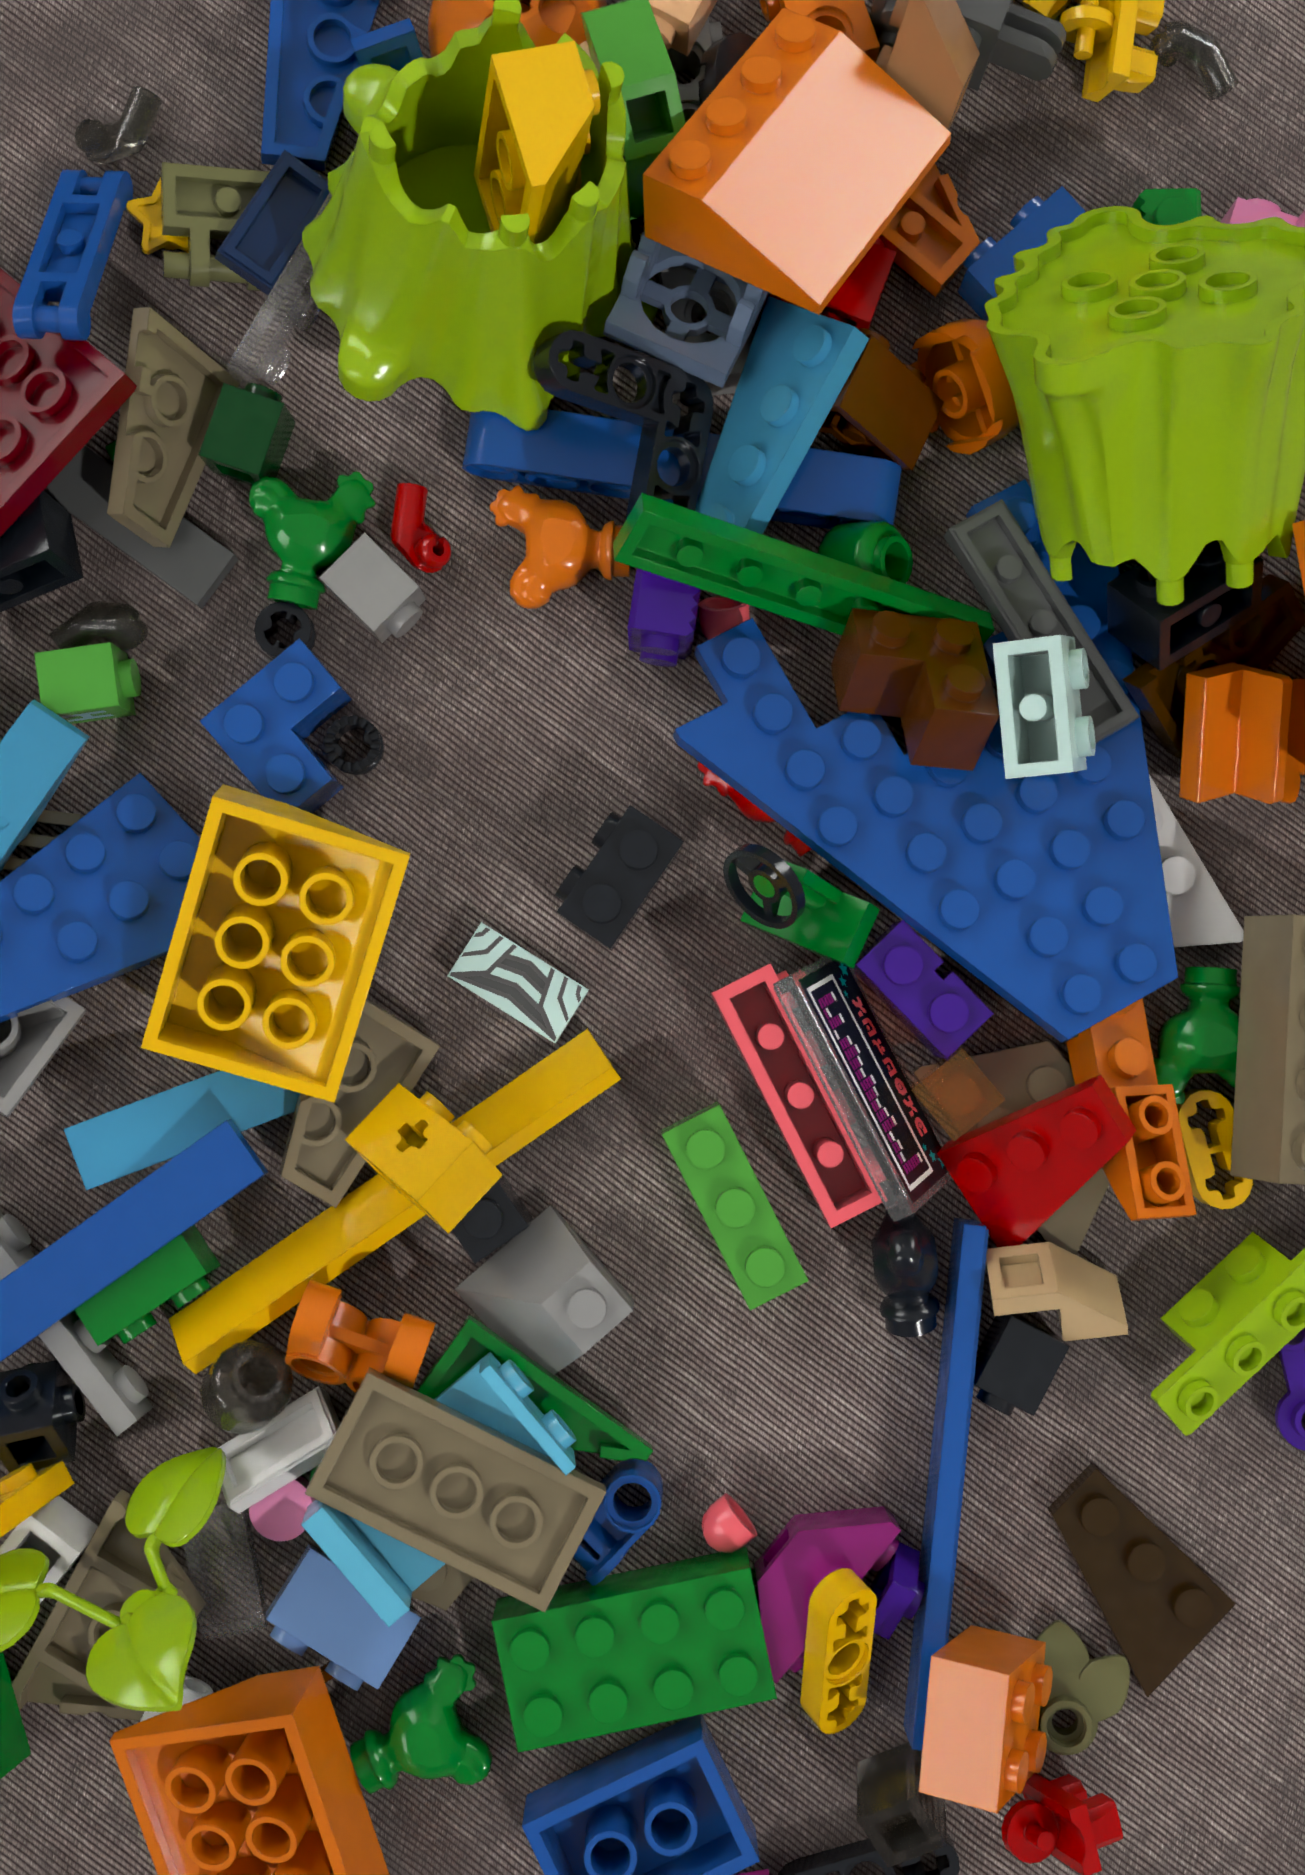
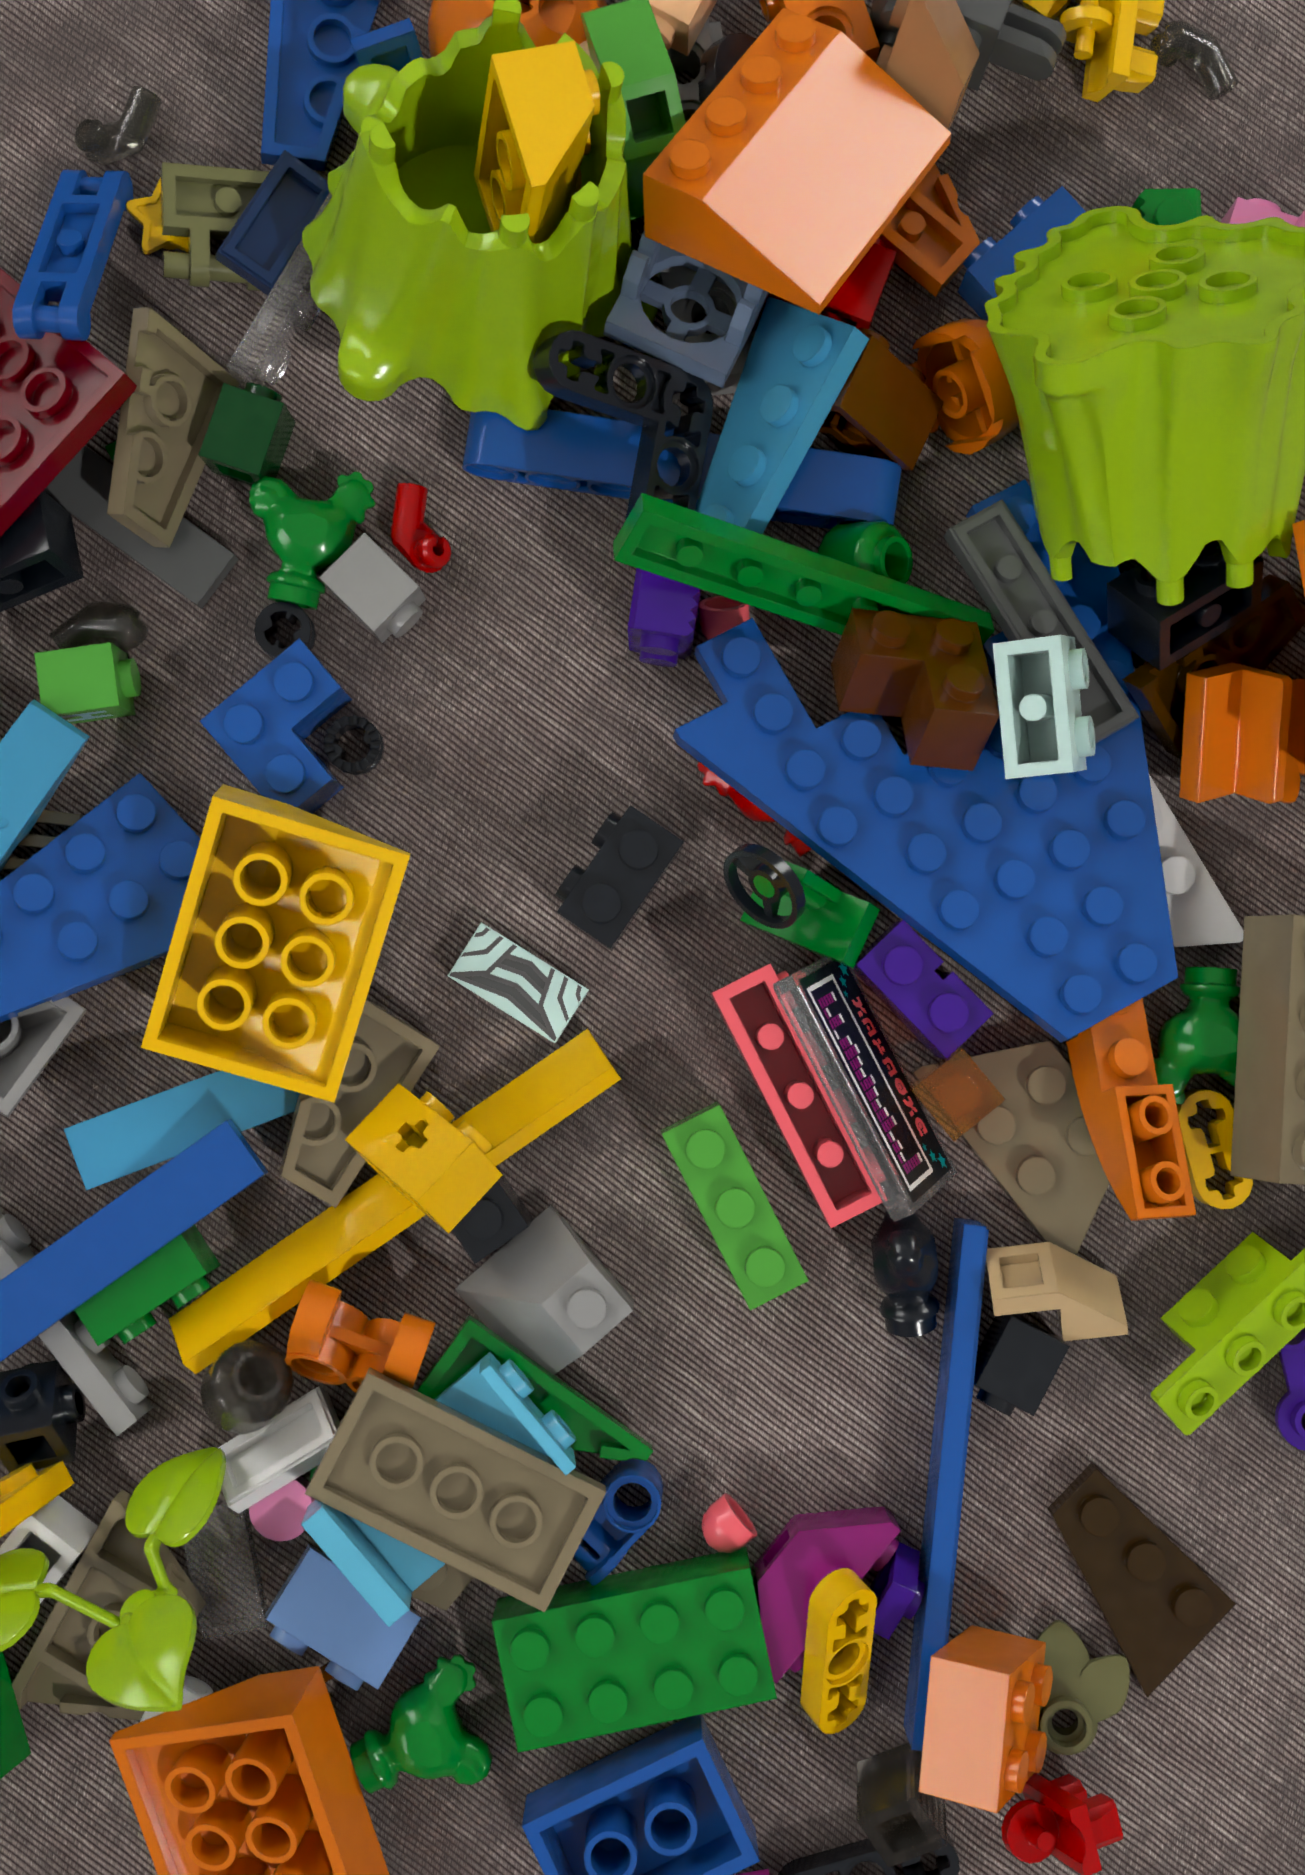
orange animal [490,485,630,609] -> none
red wing [937,1074,1136,1247] -> none

